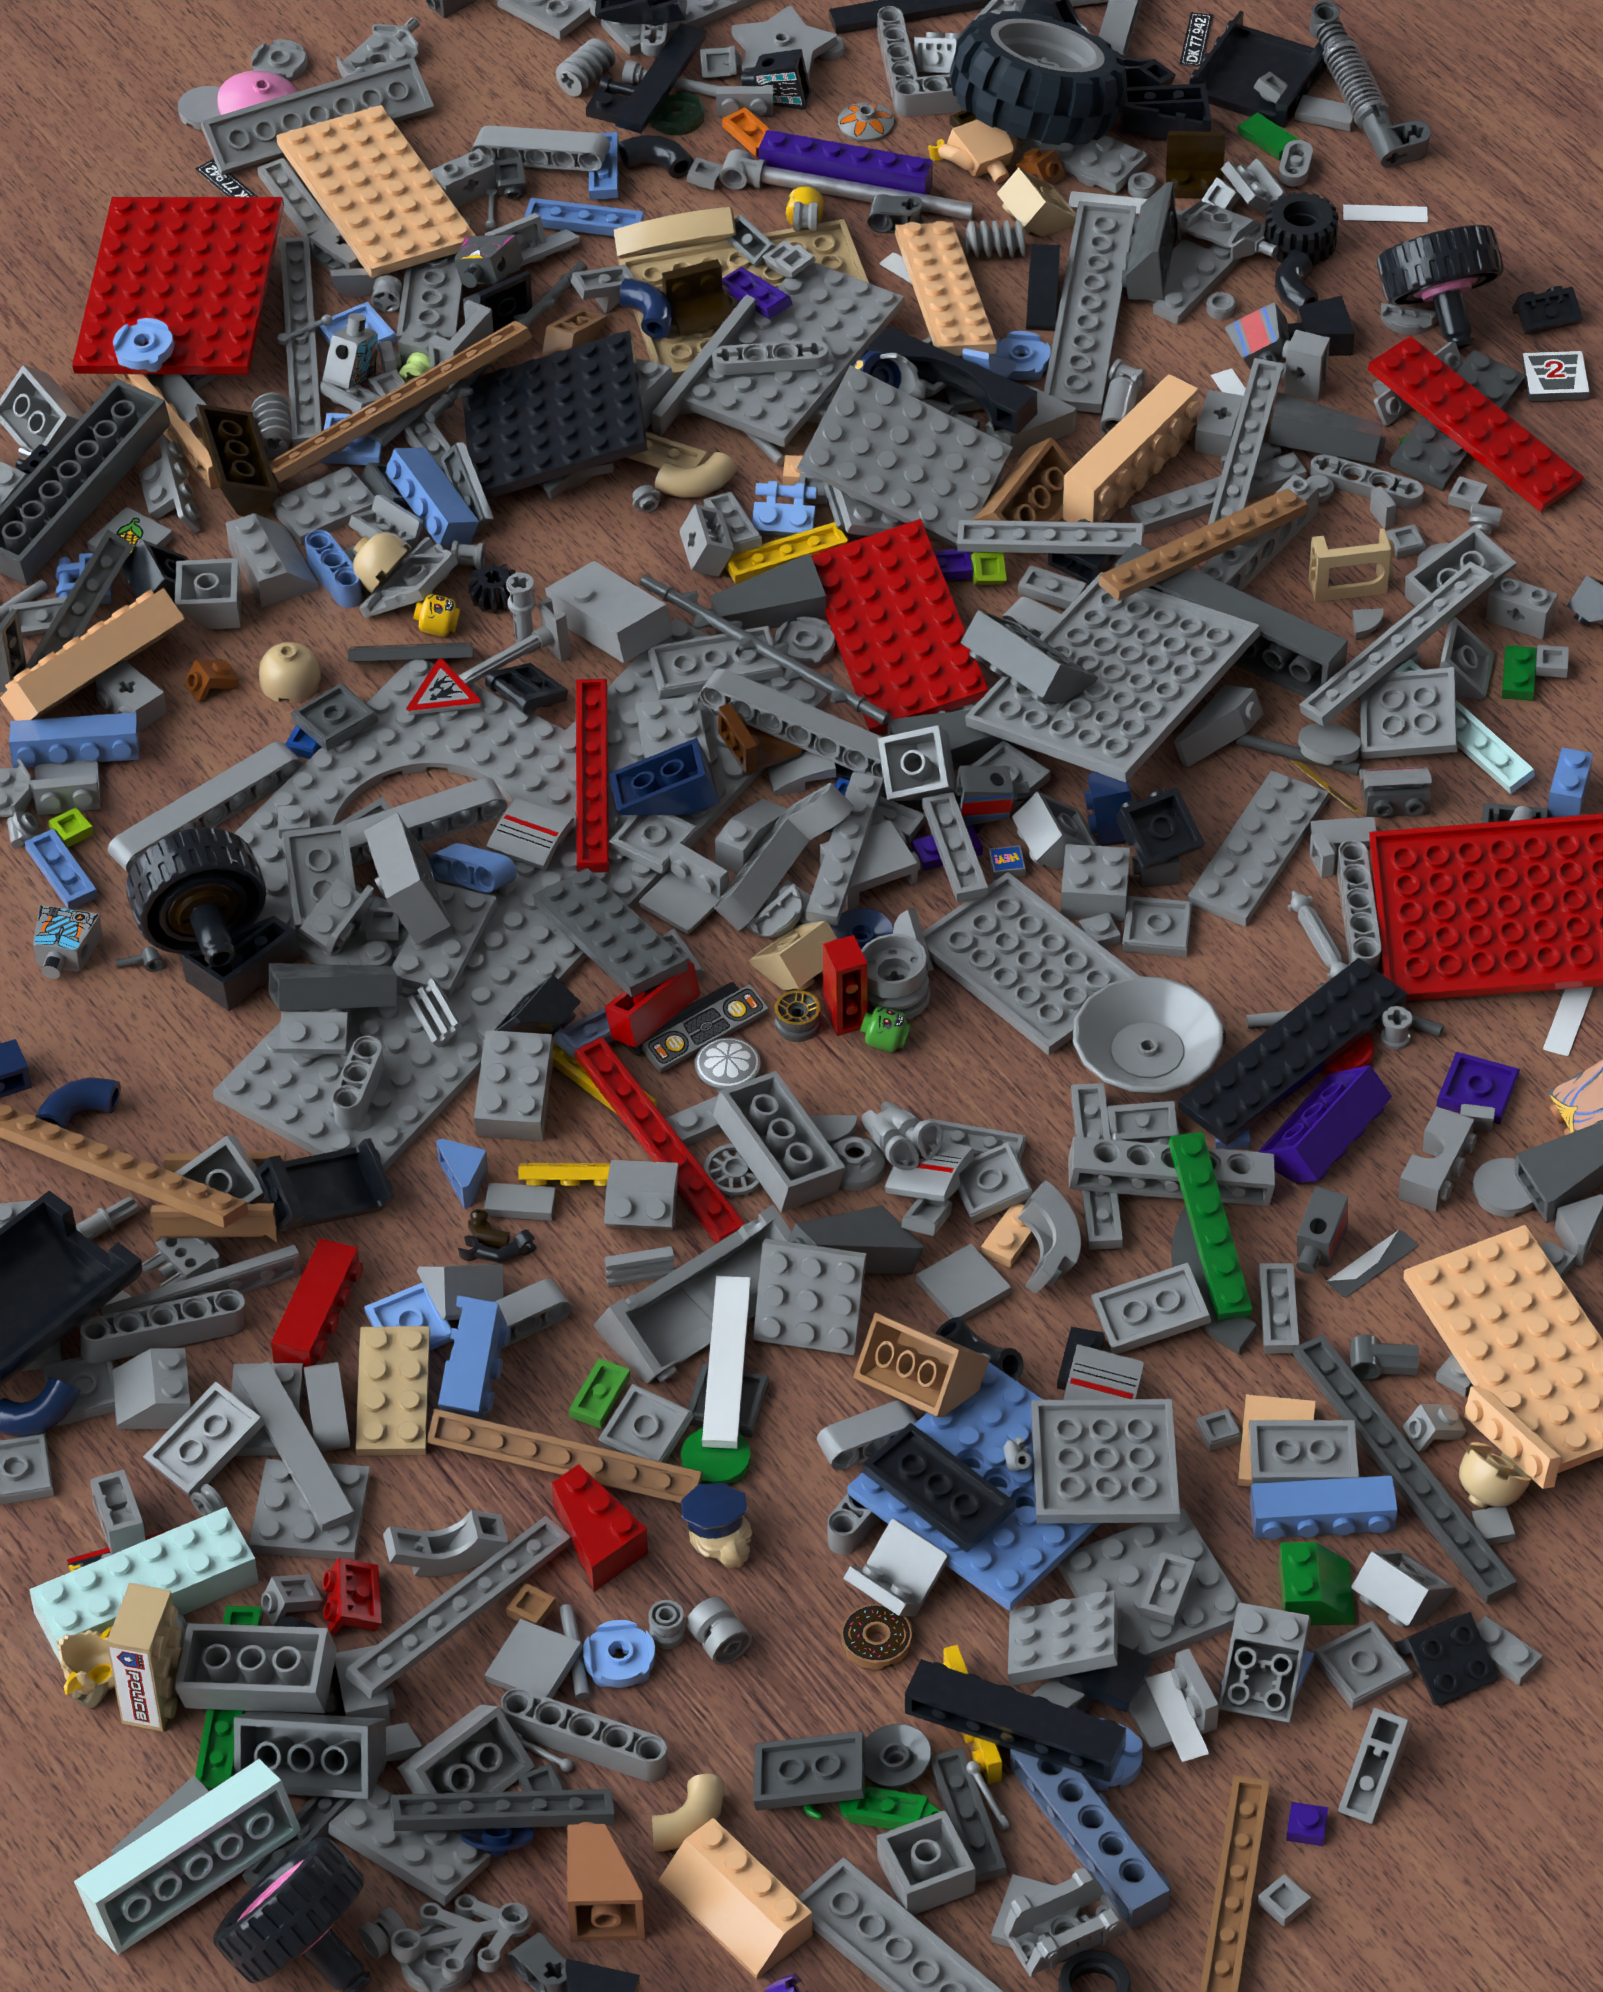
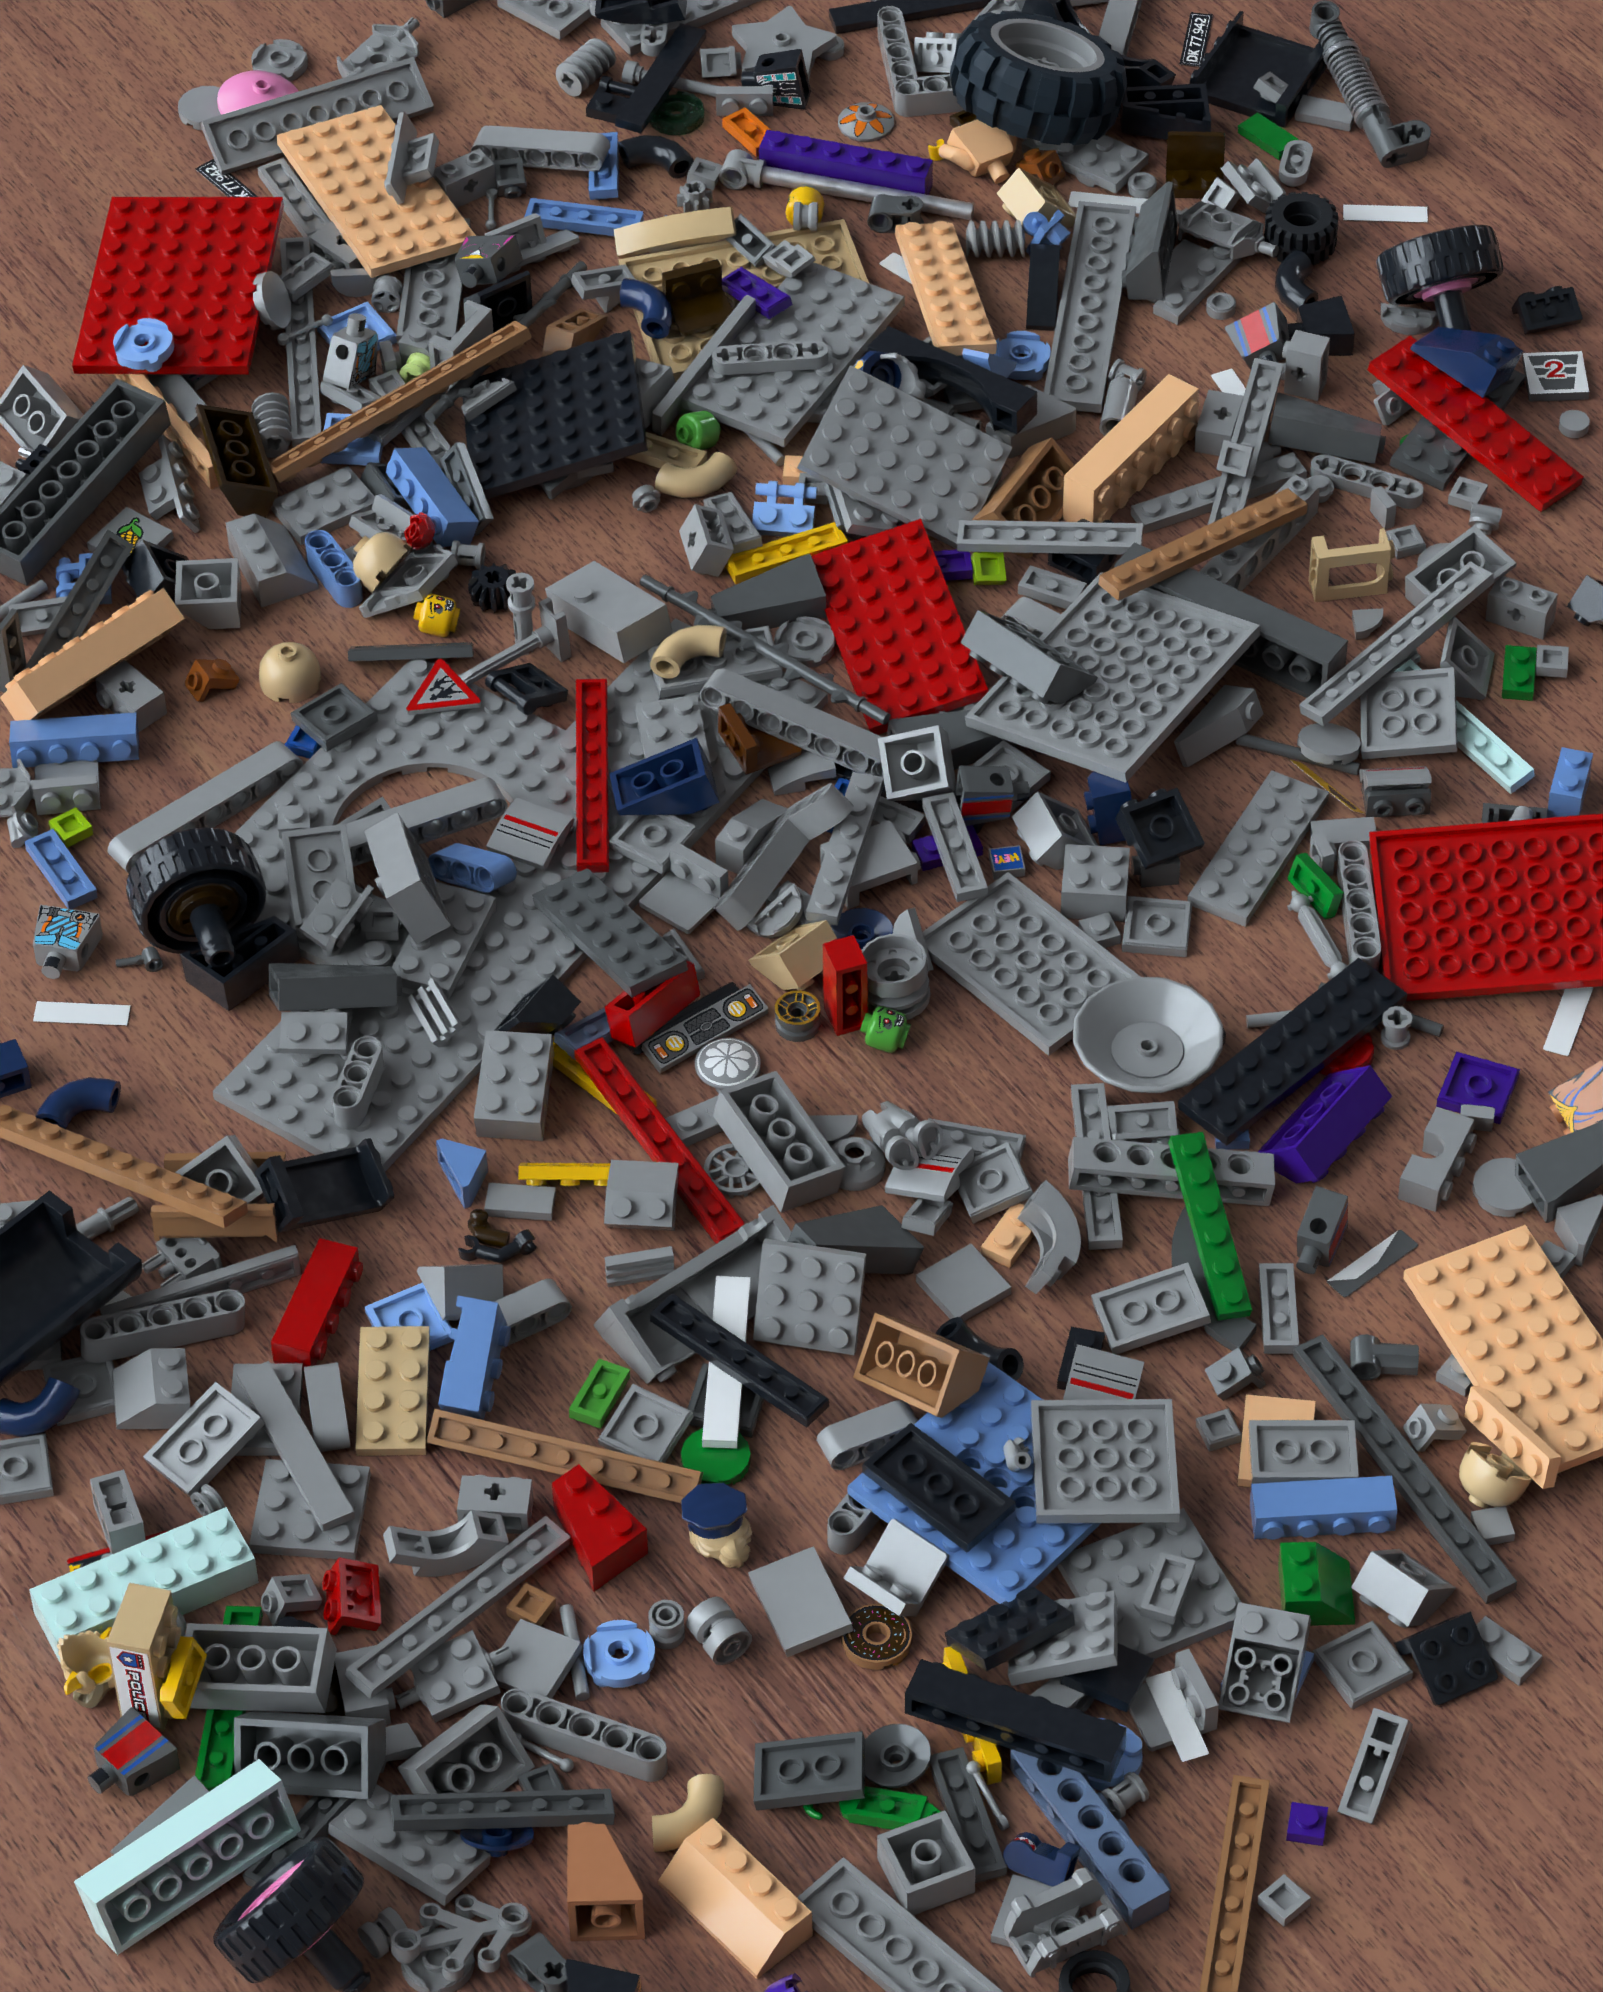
none -> white sticker [33,1001,131,1026]
none -> dark grey torso [87,1707,180,1796]
none -> yellow plate [159,1636,207,1719]
none -> light grey tile [253,271,292,331]
none -> light grey plate [279,252,334,302]
none -> light grey bracket [384,111,439,205]
none -> light grey plate [395,1630,513,1723]
none -> red plate [404,512,435,550]
none -> light grey brick [457,1475,534,1534]
none -> light grey tile [461,378,517,422]
none -> tan cylinder [650,625,727,679]
none -> black tile [650,1293,829,1428]
none -> bright green head [676,411,721,450]
none -> light grey gear [677,180,713,213]
none -> light grey tile [748,1546,853,1657]
none -> black plate [945,1587,1075,1672]
none -> dark blue leg [1003,1832,1081,1887]
none -> medium blue hips [1022,209,1071,255]
none -> light grey bush [1101,1772,1149,1819]
none -> bracket [1205,1347,1266,1401]
none -> light grey plate [1216,440,1255,477]
none -> green plate [1287,852,1344,920]
none -> dark blue slope [1410,327,1523,398]
none -> light grey tile [1559,410,1590,438]

